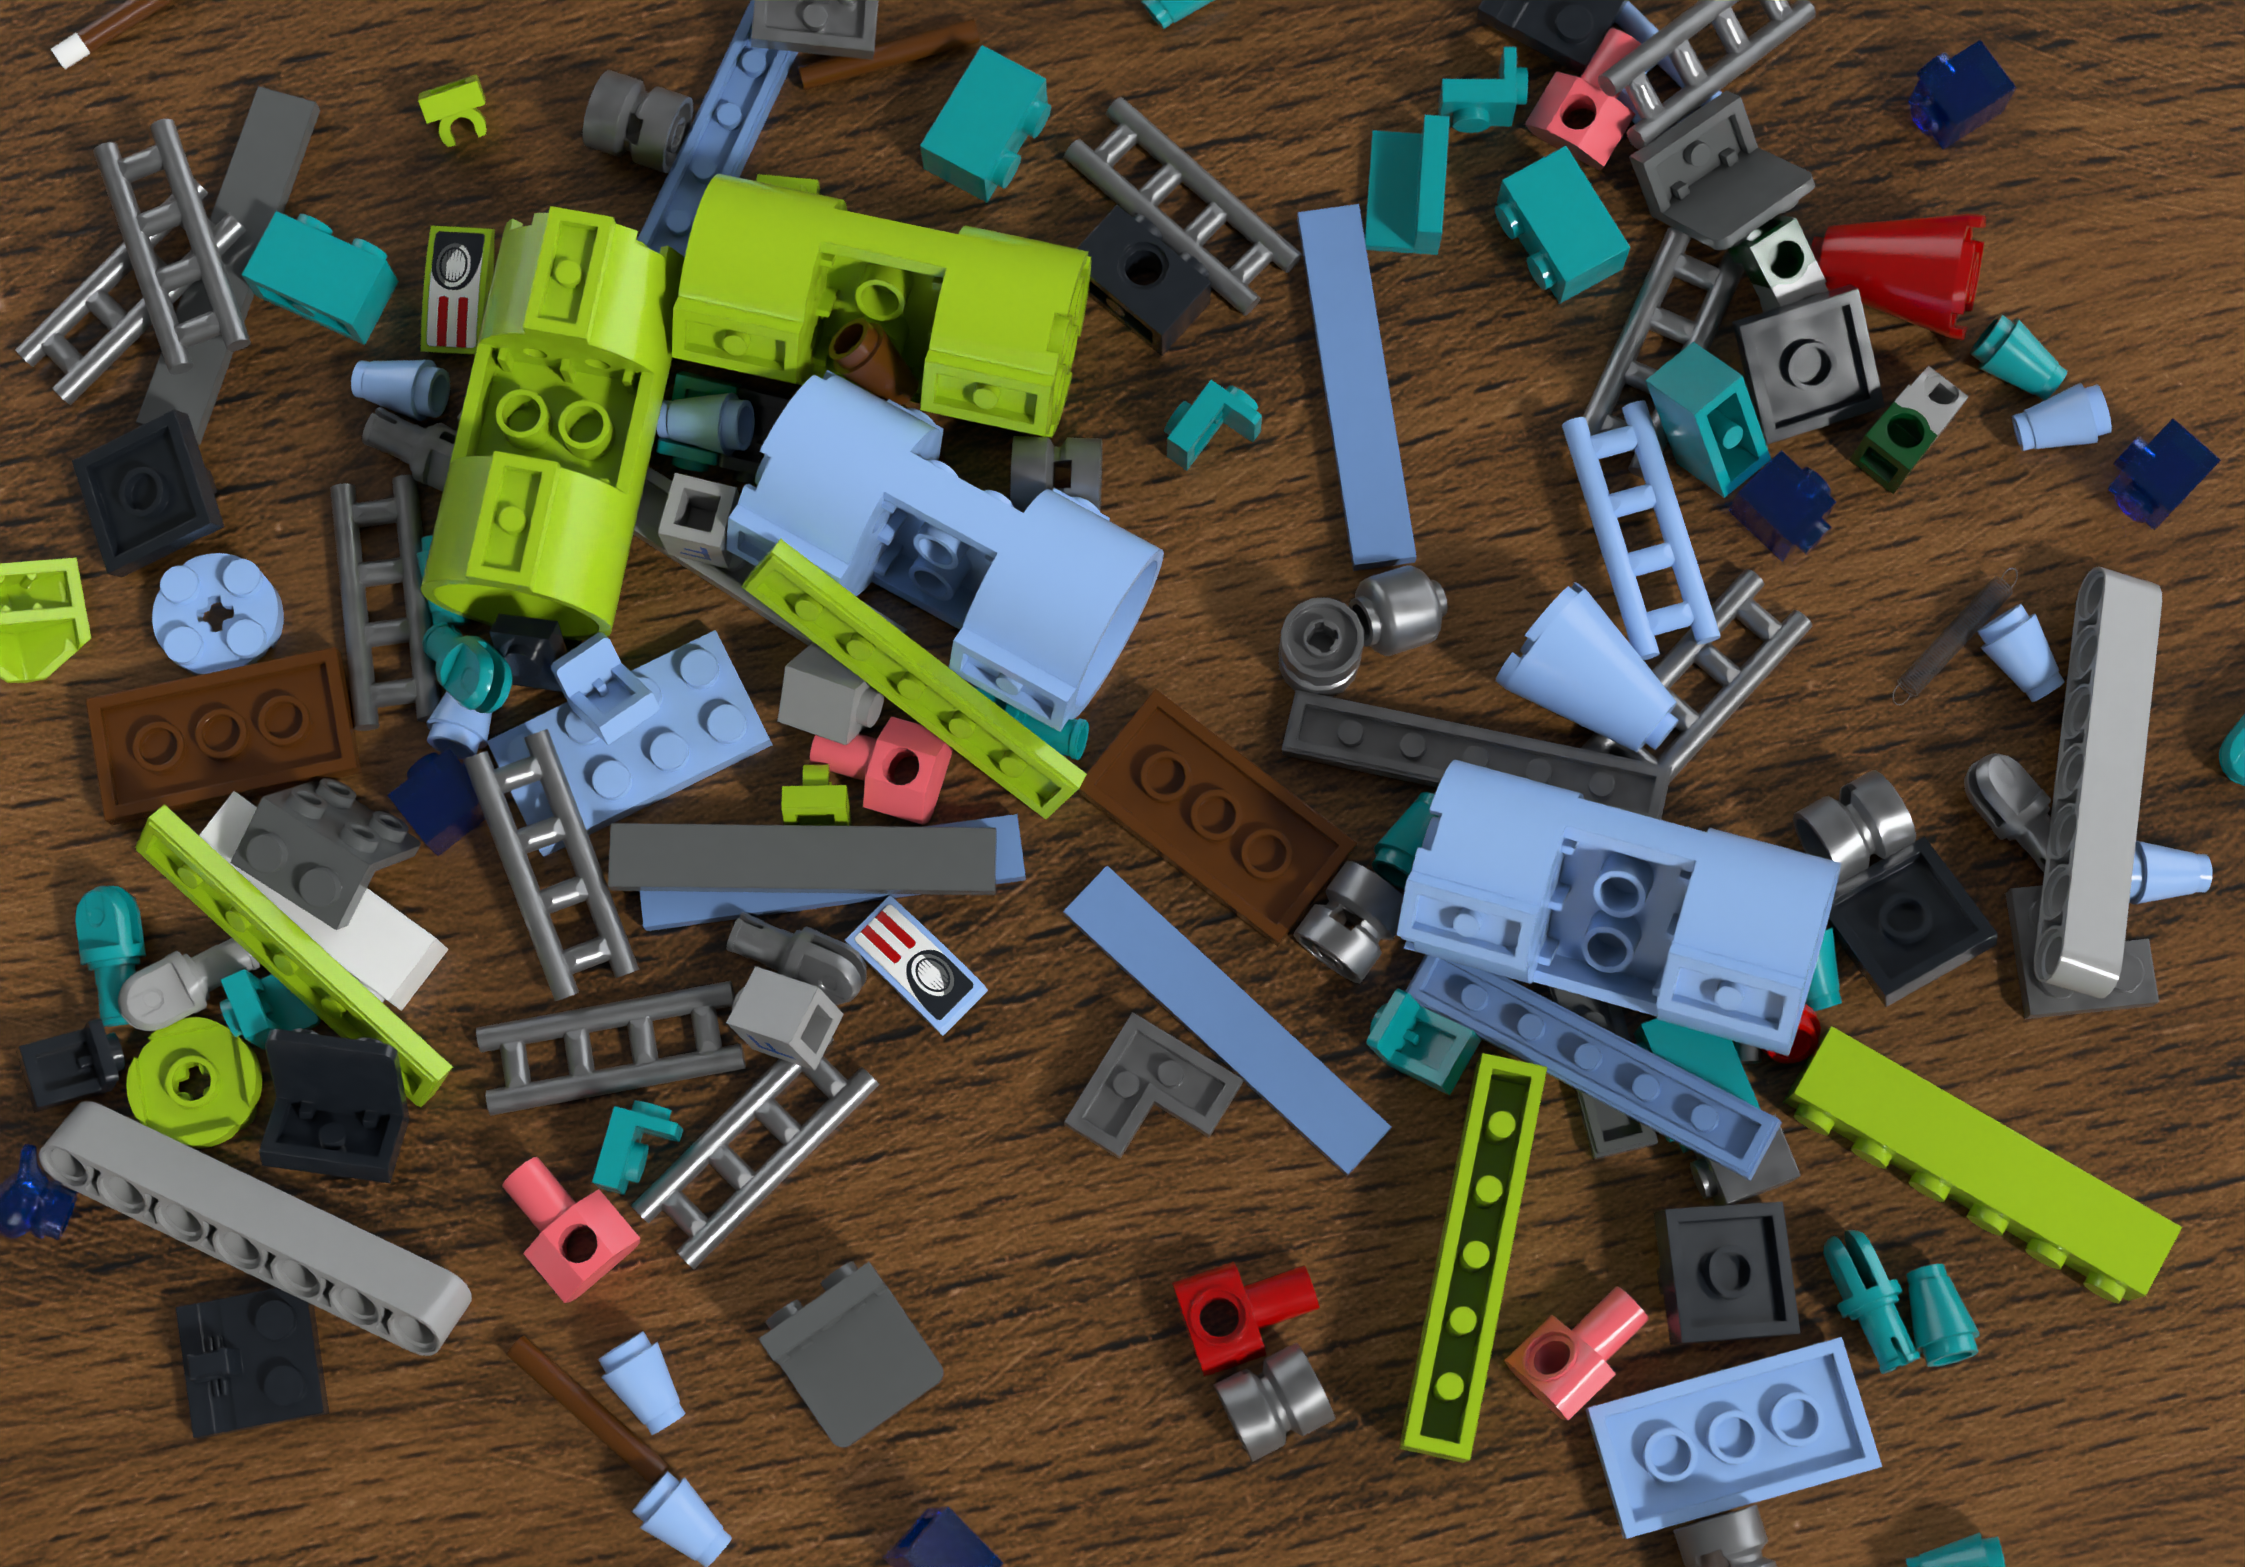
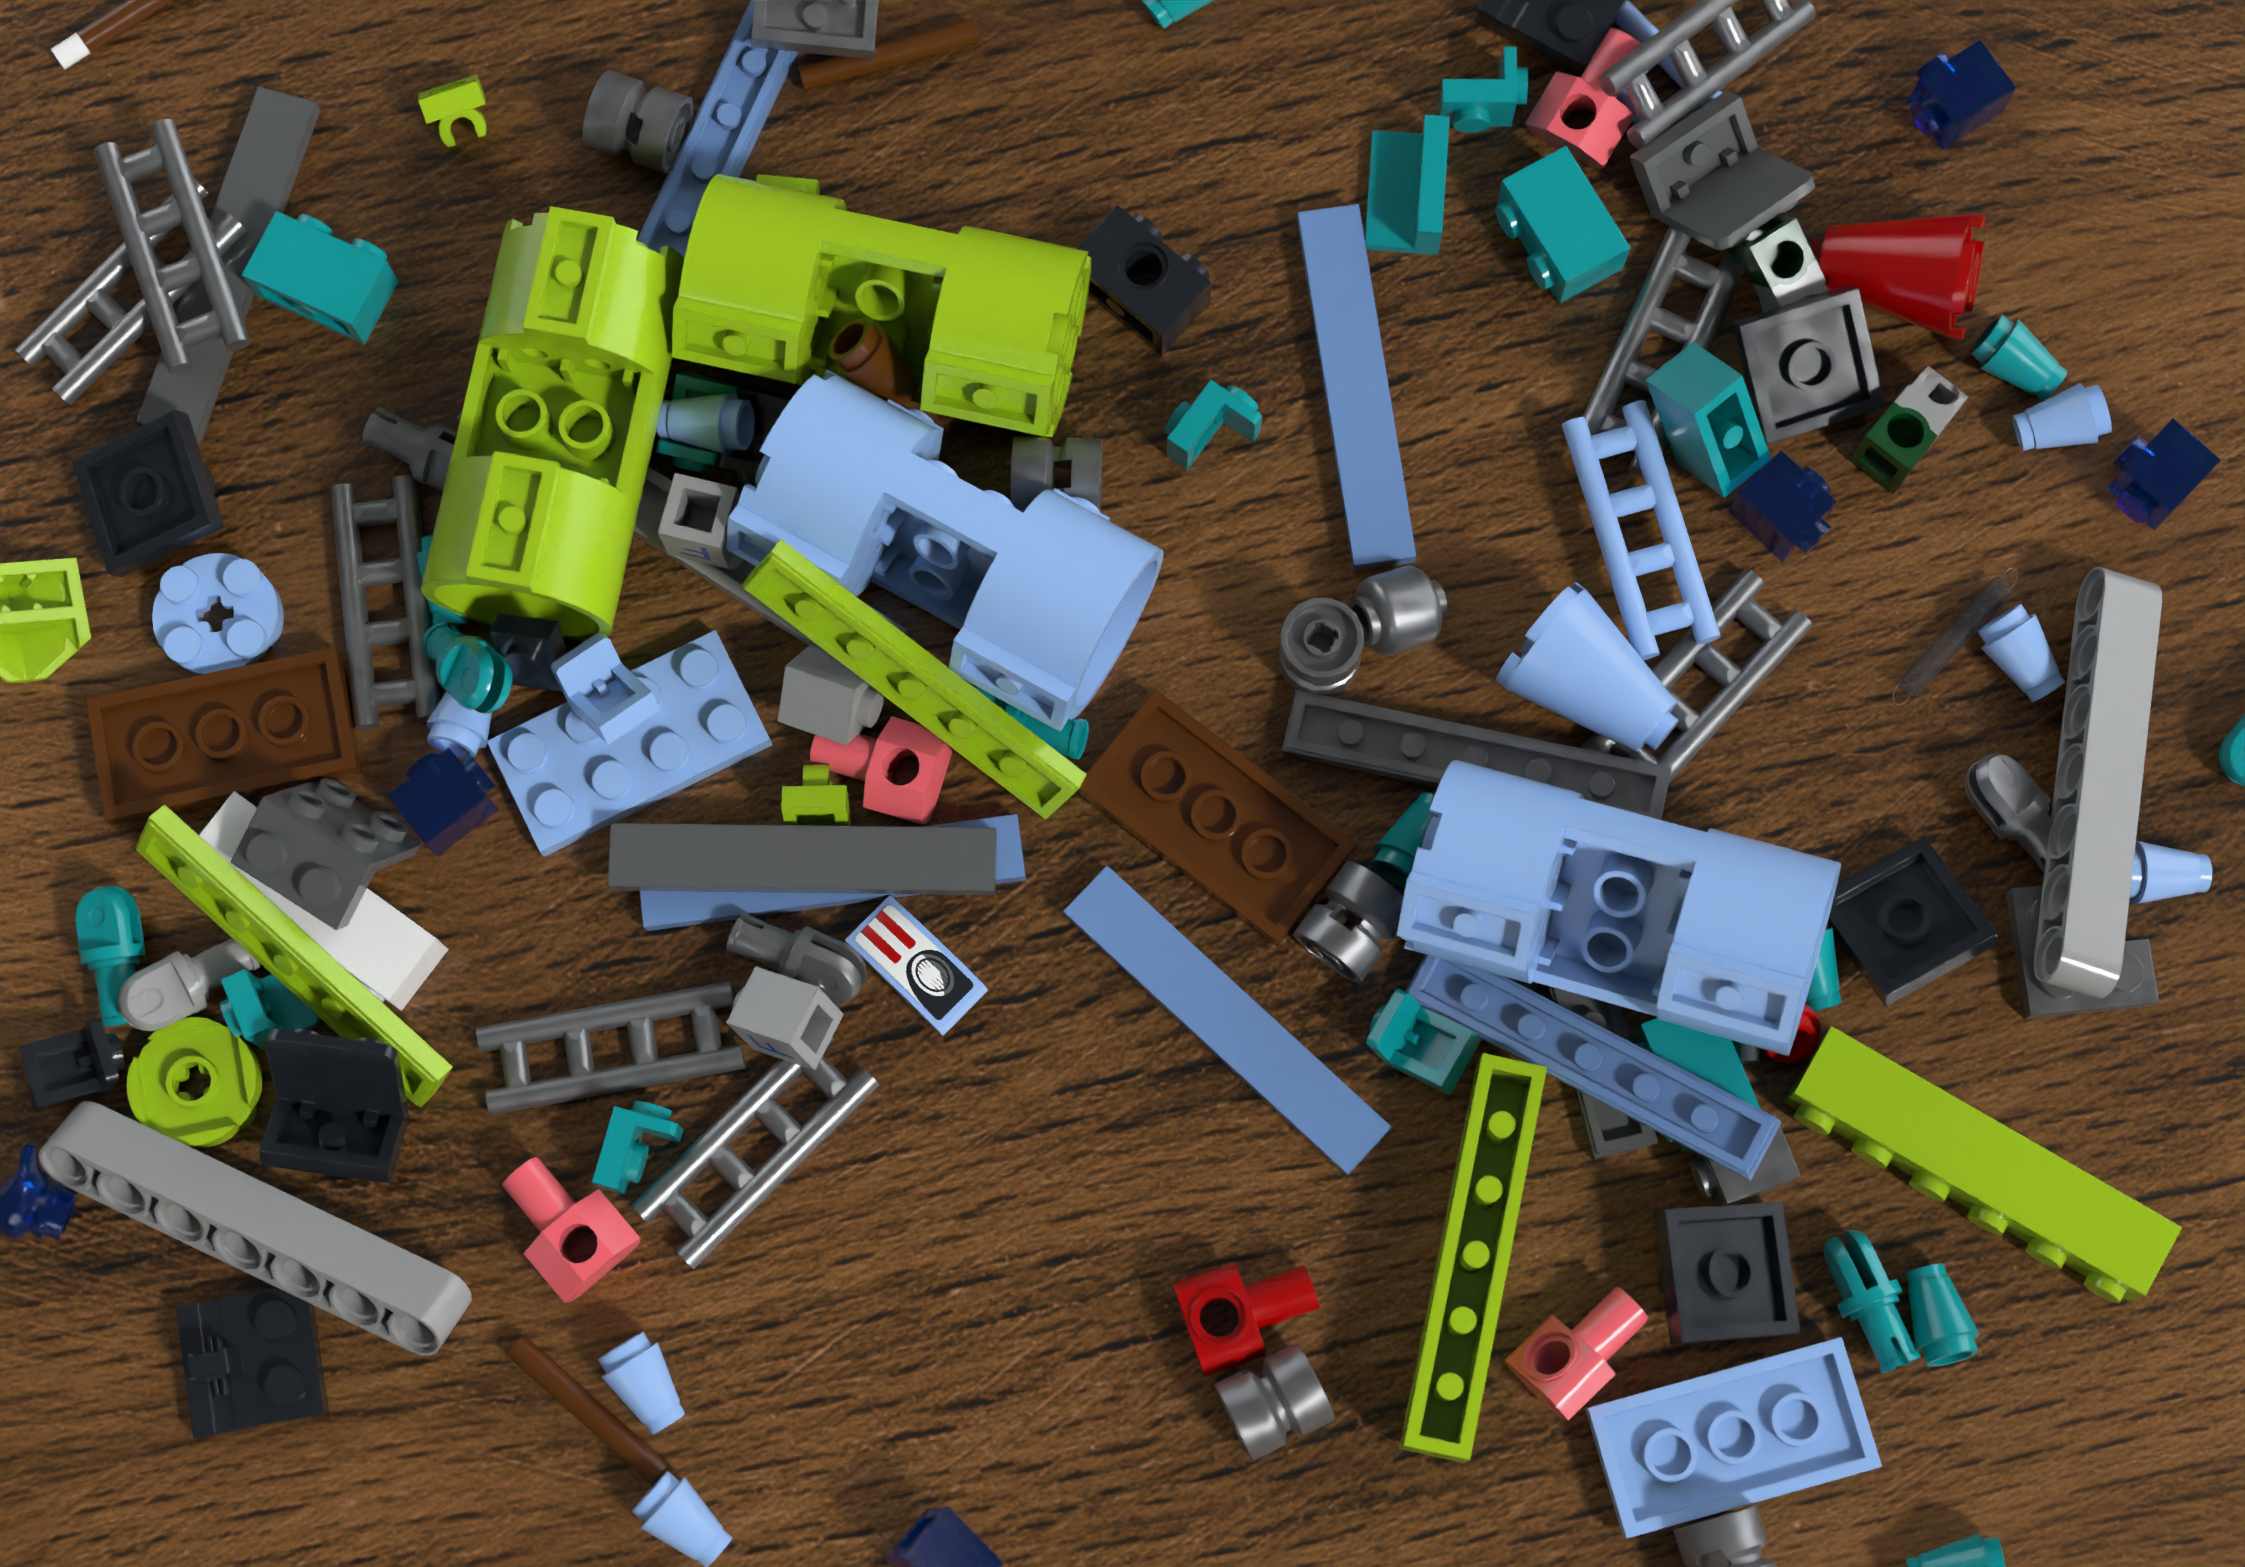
light blue cone [351,360,450,421] -> none
slope [420,226,495,354] -> none
flat silver bar [463,729,639,1001] -> none
dark grey bracket [759,1261,944,1448] -> none
teal brick [920,45,1051,203] -> none
flat silver bar [1064,97,1302,316] -> none
flat silver plate [1064,1012,1243,1159] -> none
flat silver wheel [1793,770,1916,885] -> none

